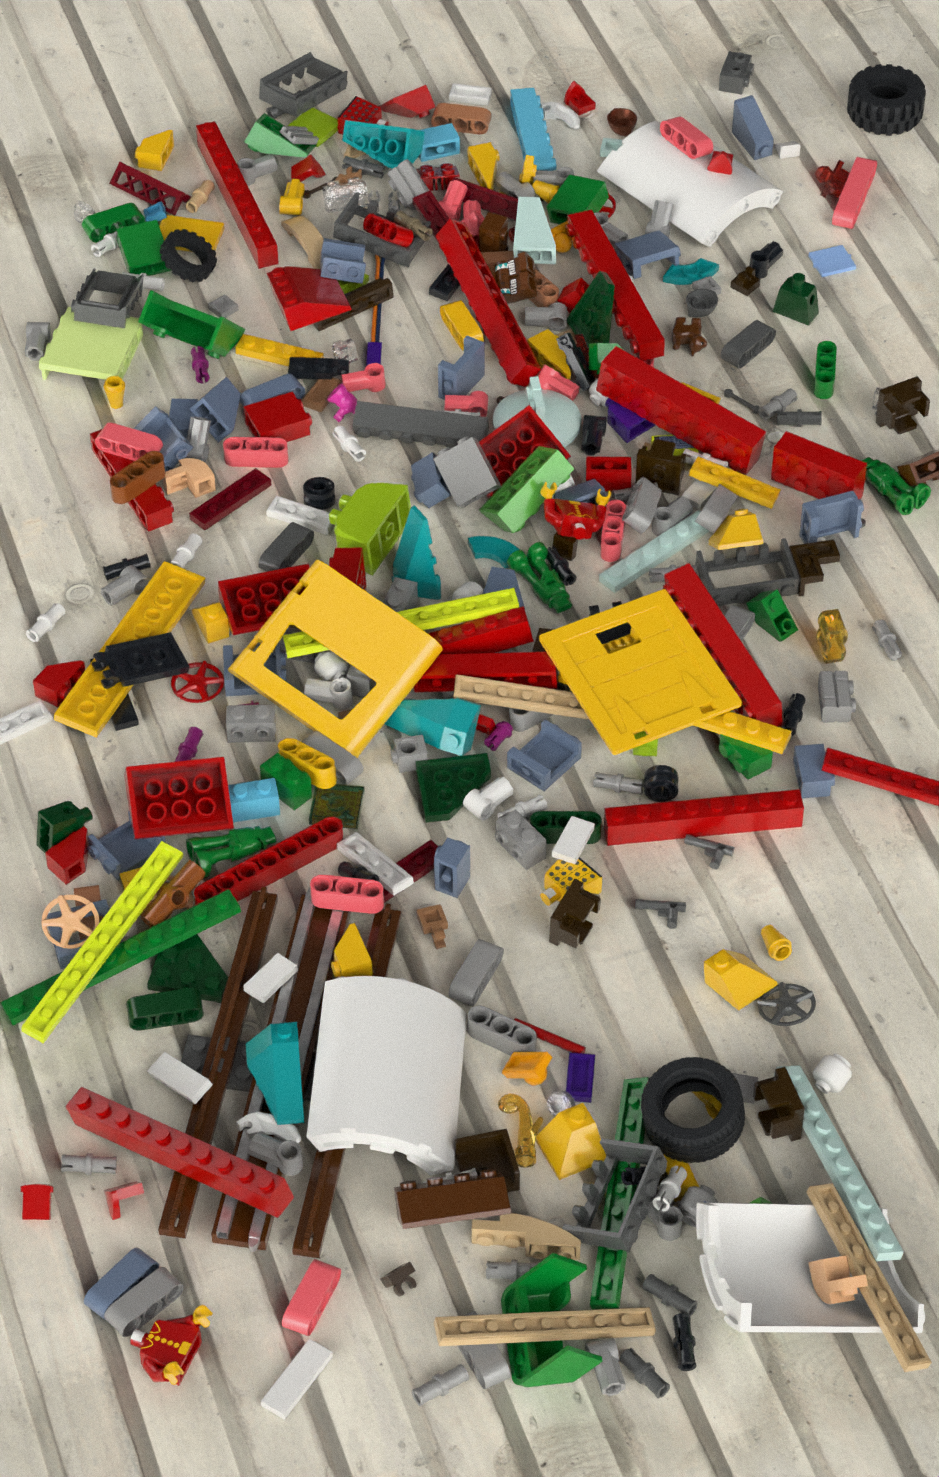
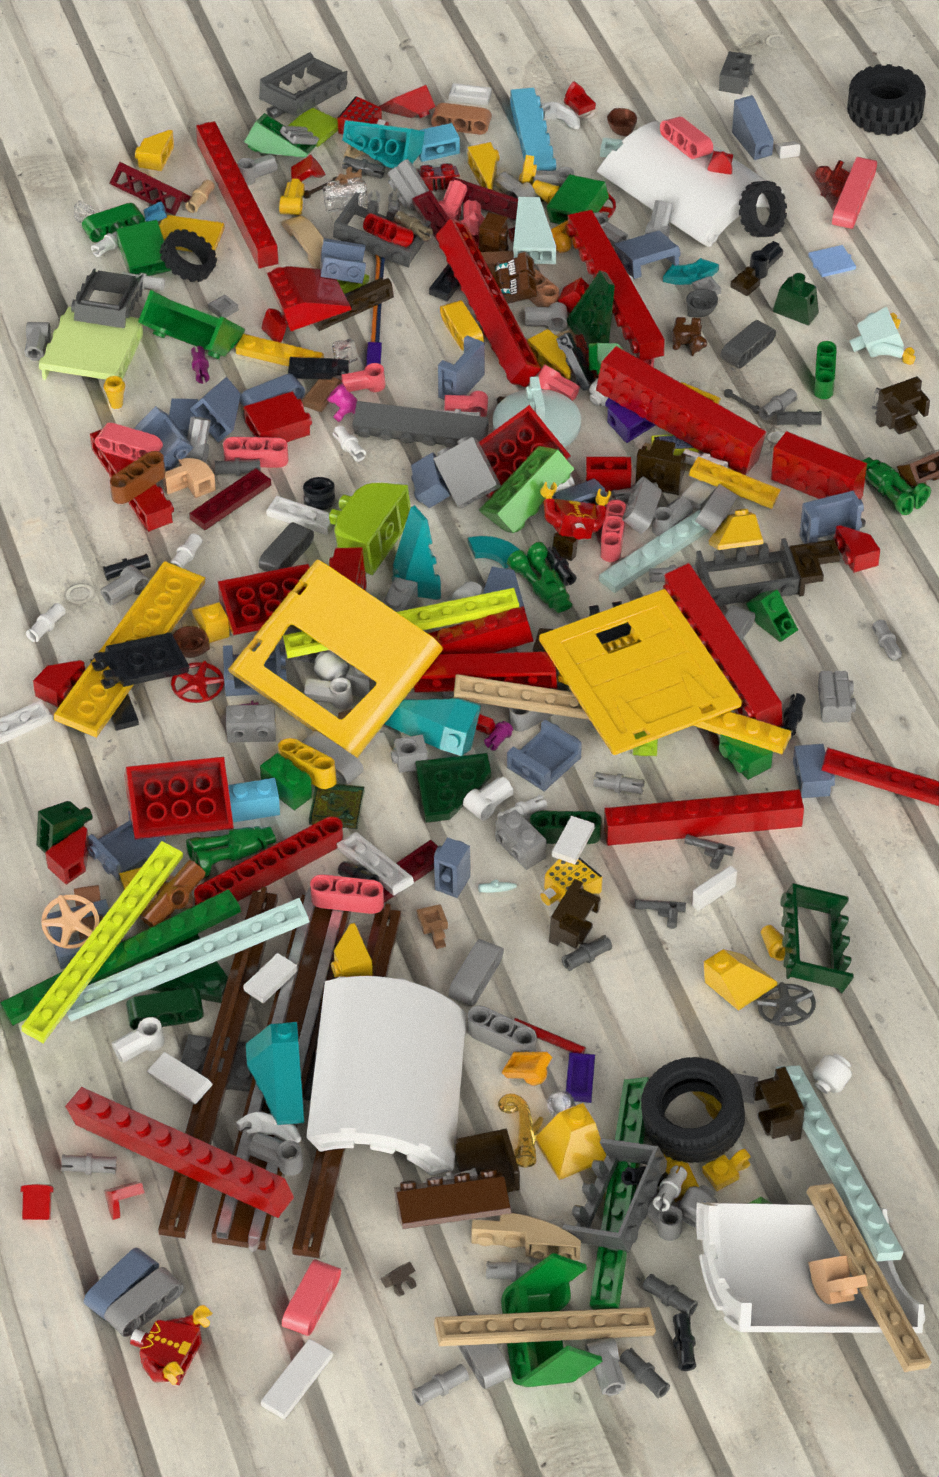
magenta pin [174,727,204,762] -> none
black piece [581,415,607,456] -> none
black wheel [644,765,679,802] -> none
clear yellow brick [816,609,848,664] -> none
none -> light aqua plate [67,898,310,1021]
none -> white piece [111,1017,164,1063]
none -> copper hat [173,626,210,658]
none -> dark grey pin [215,458,261,476]
none -> red tile [261,308,287,342]
none -> light aqua helmet [478,880,517,893]
none -> dark grey pin [562,935,612,971]
none -> white tile [692,866,737,911]
none -> yellow plate [702,1148,751,1191]
none -> black tyre [739,181,787,237]
none -> dark green window [780,883,854,993]
none -> red slope [833,525,880,573]
none -> light aqua torso [849,307,916,365]

